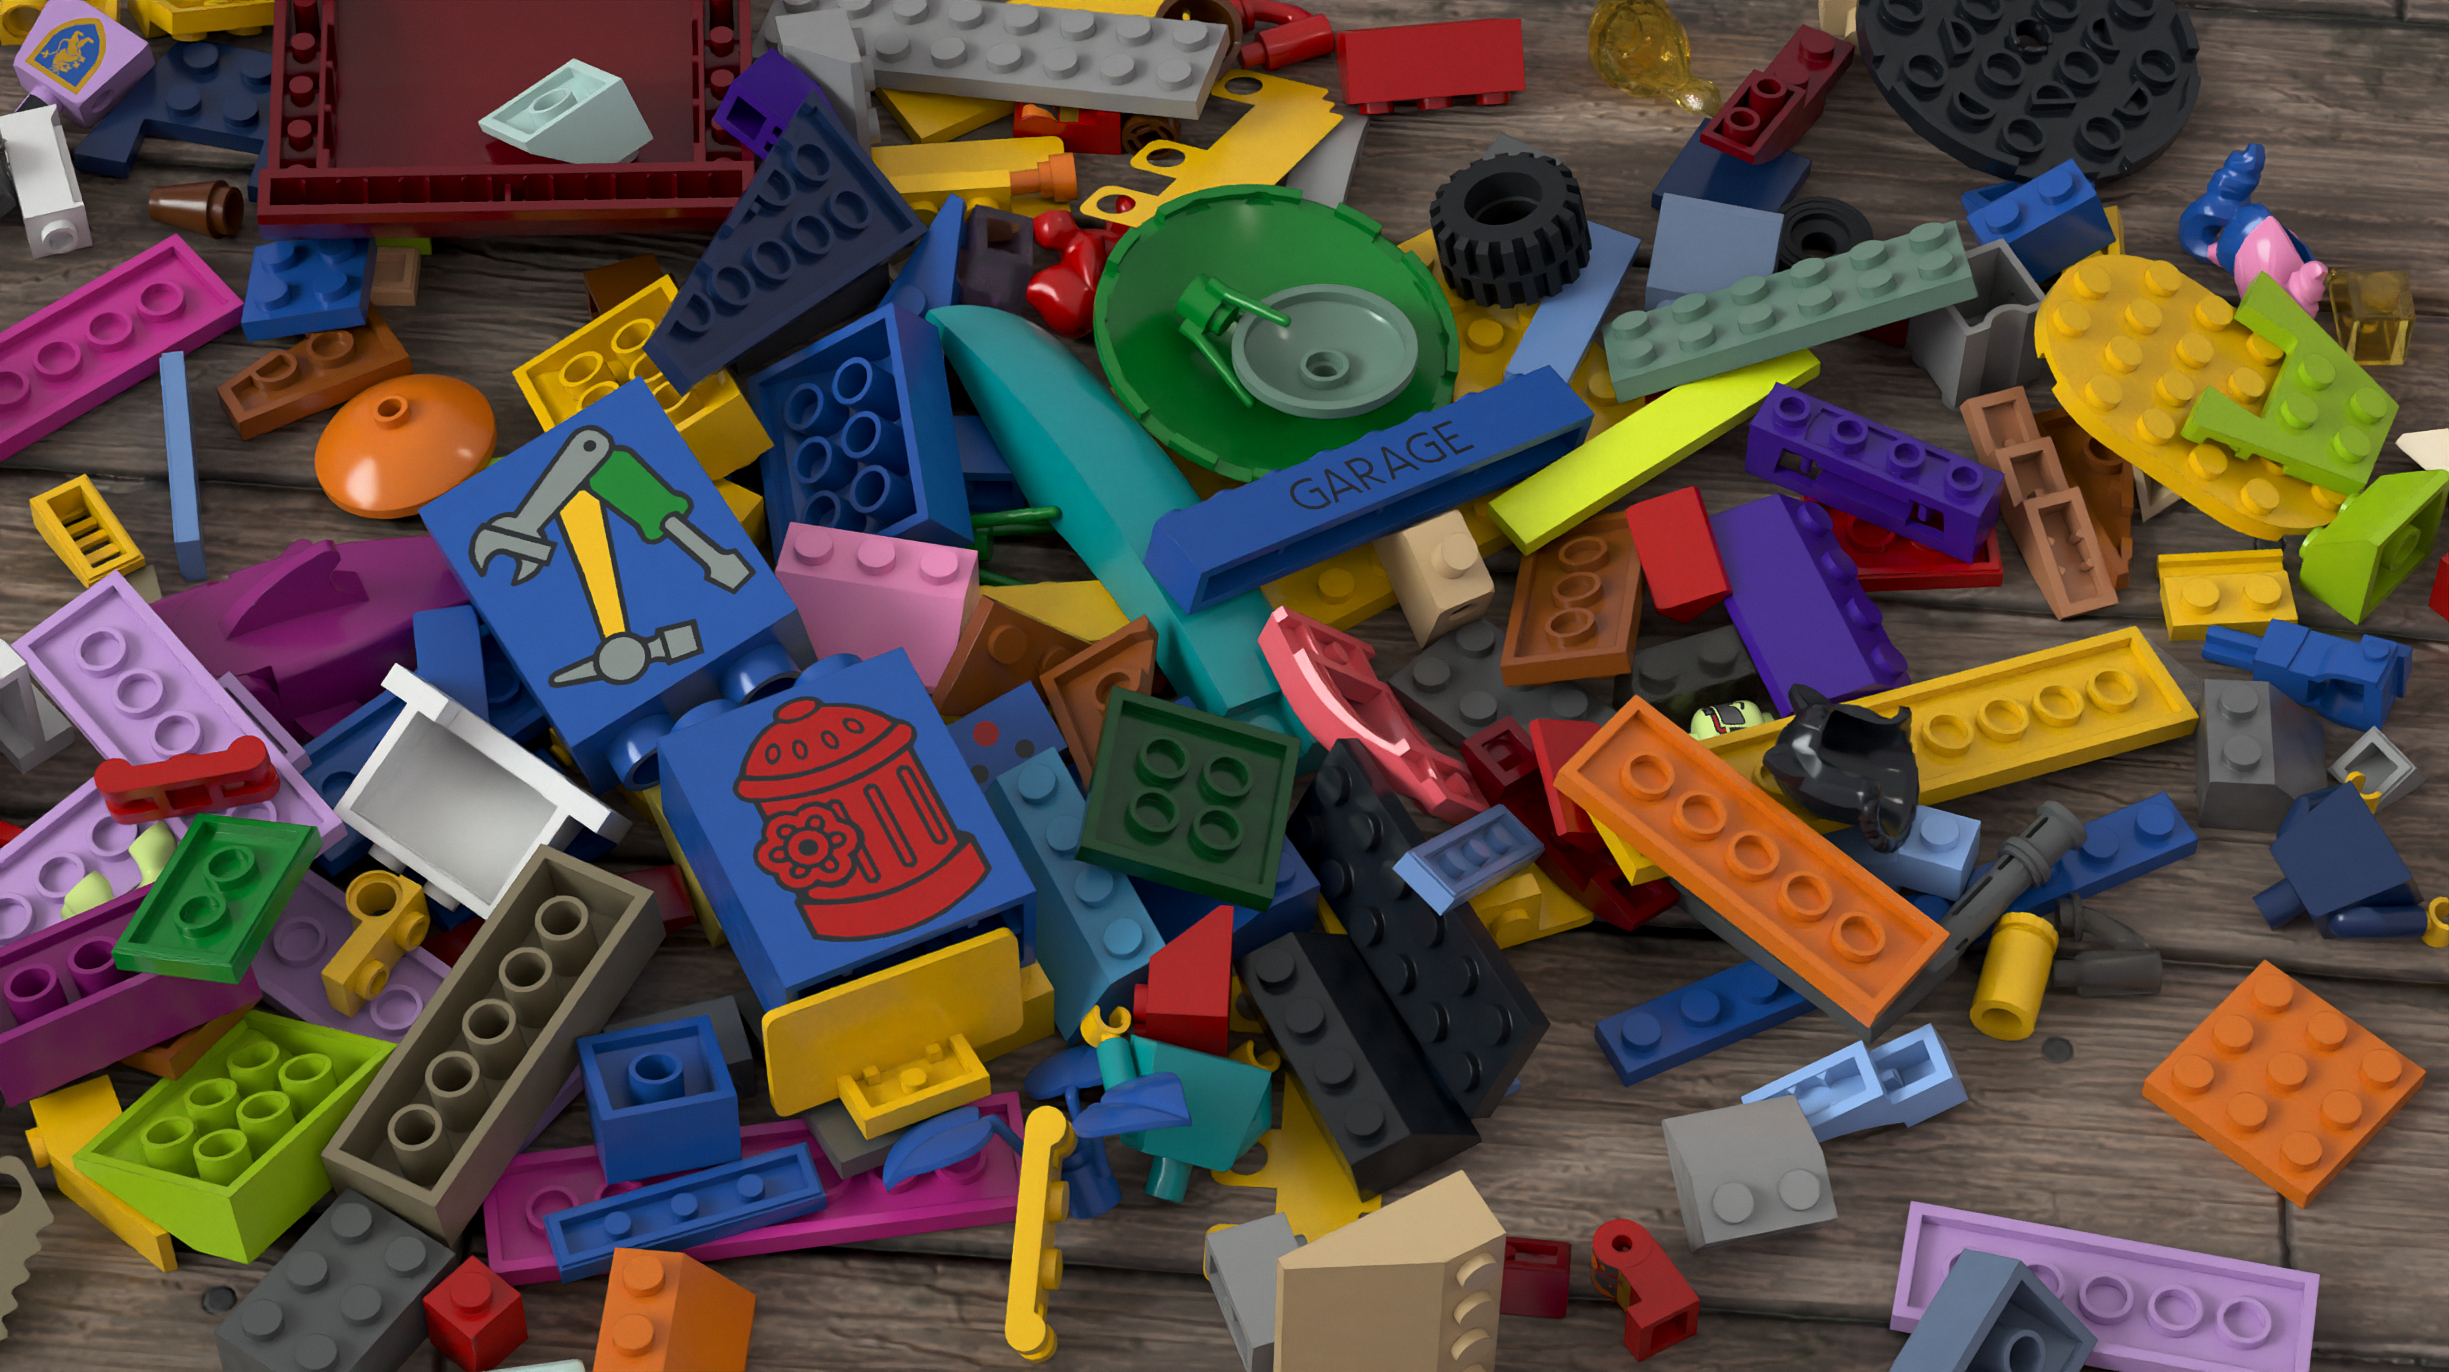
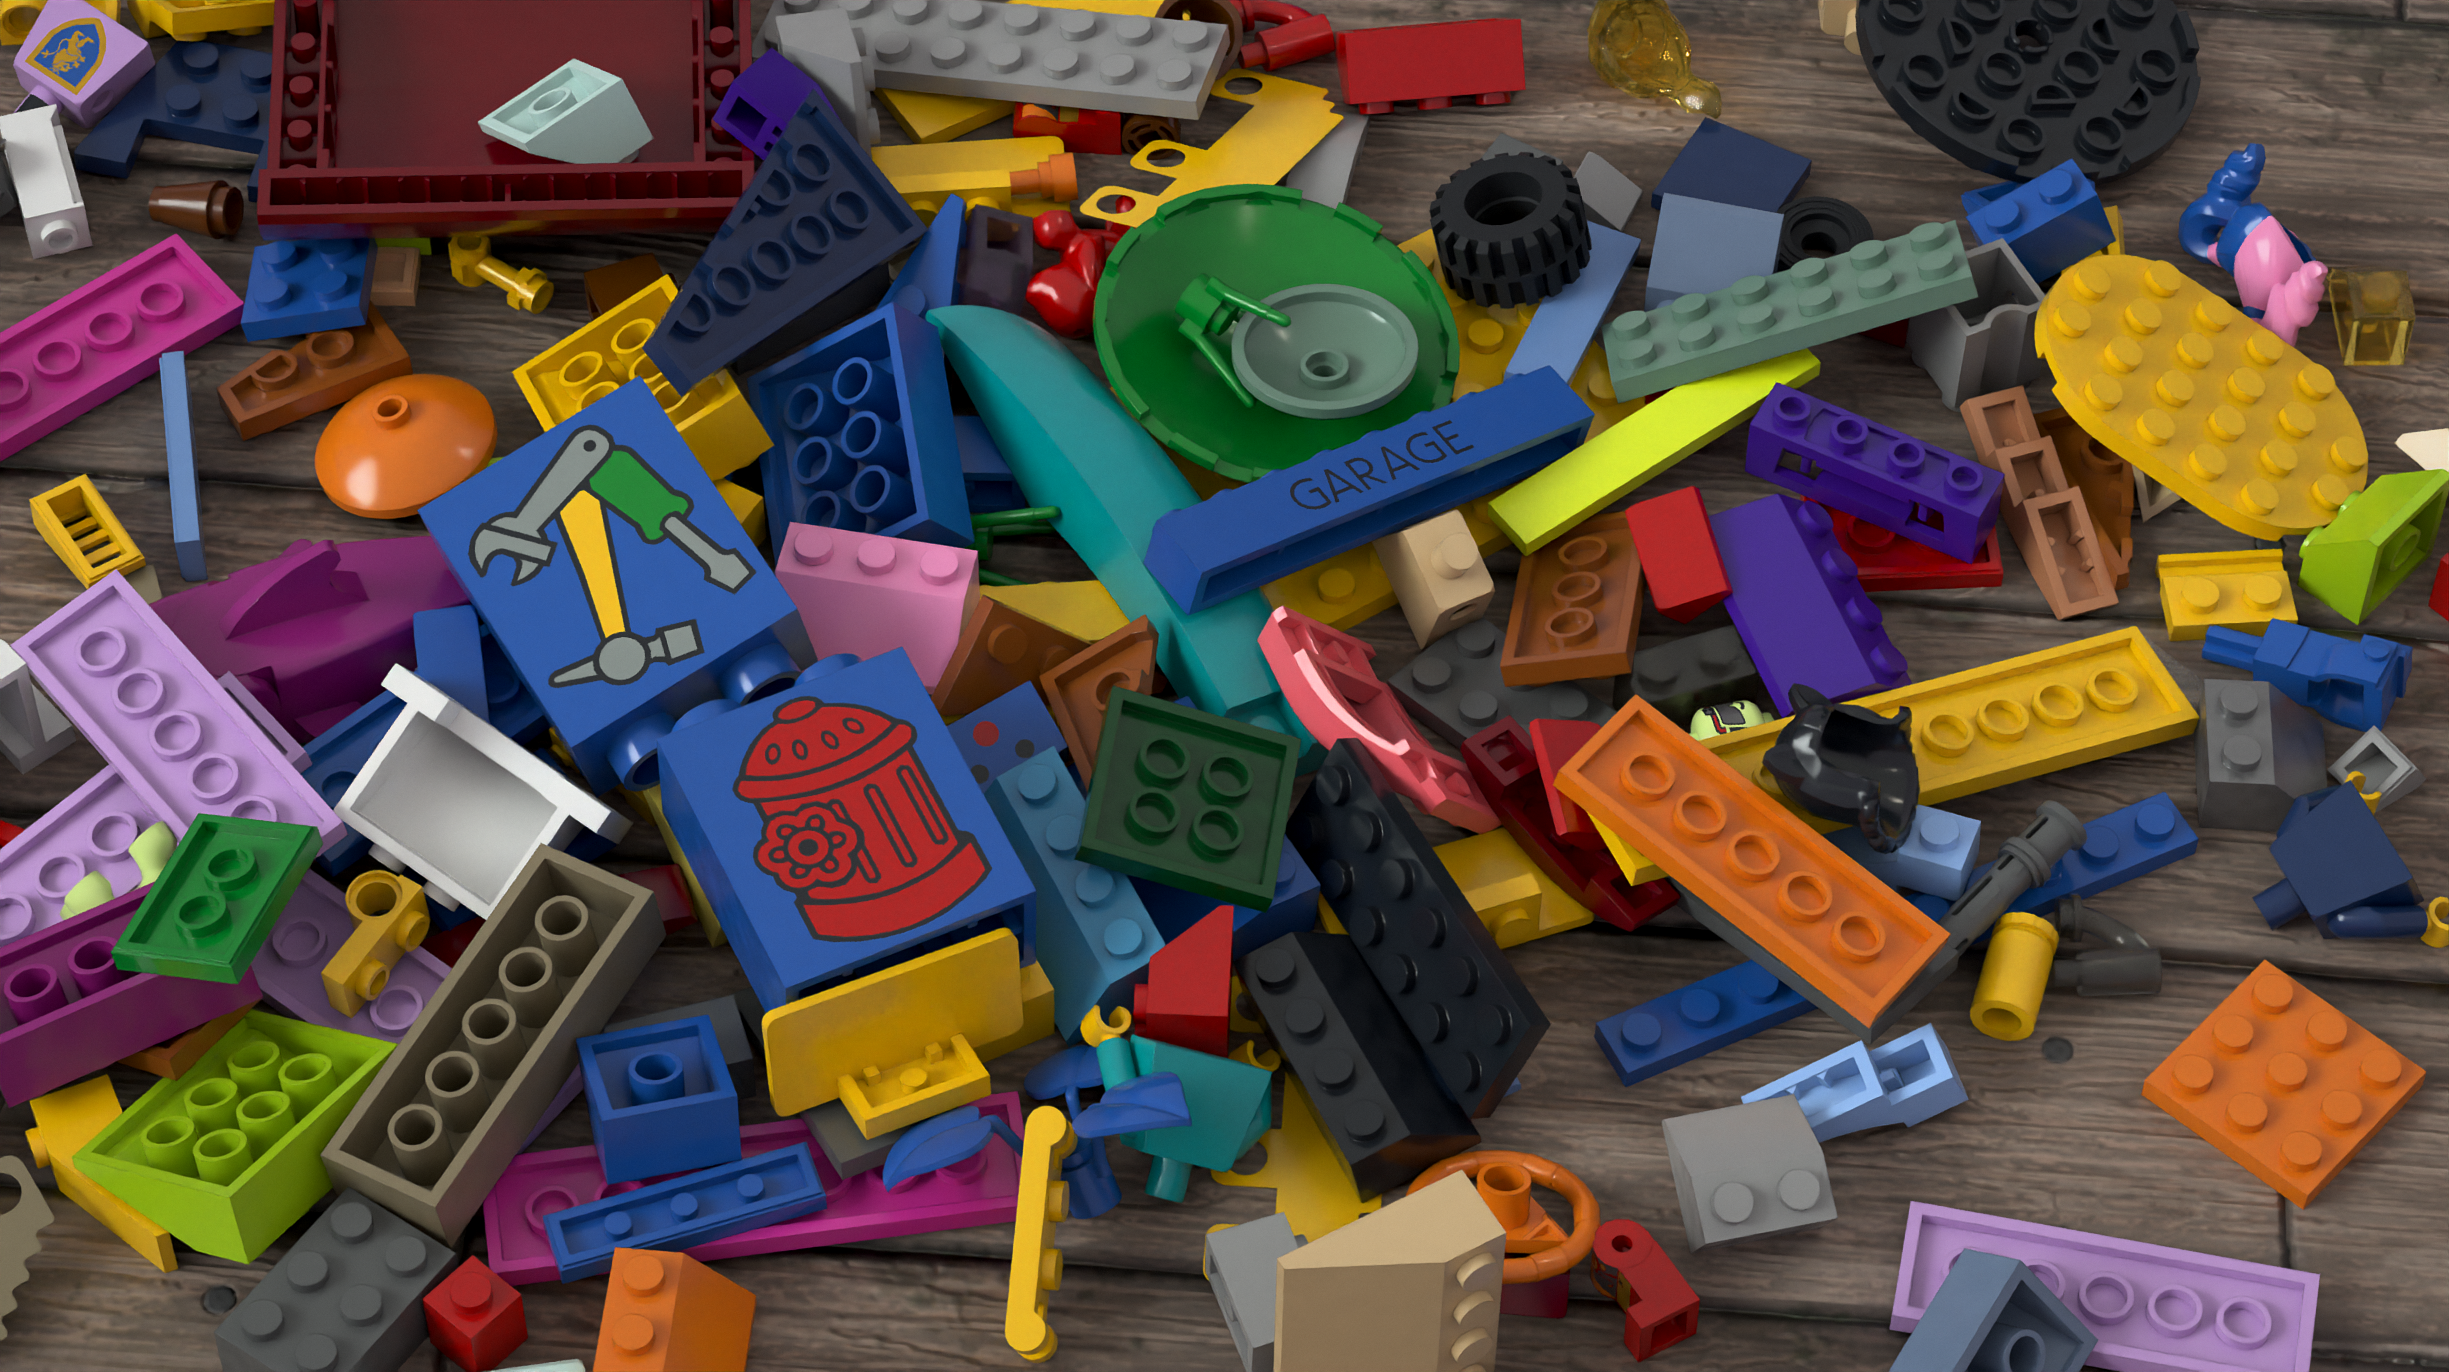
red plate [94,735,281,825] -> none
medium blue tile [1392,804,1546,916] -> none
dark red slope [1699,24,1855,165] -> none
lime wing [2180,270,2399,496] -> none
none -> yellow bar [448,236,554,314]
none -> orange piece [1405,1150,1601,1284]
none -> light grey slope [1573,151,1643,232]

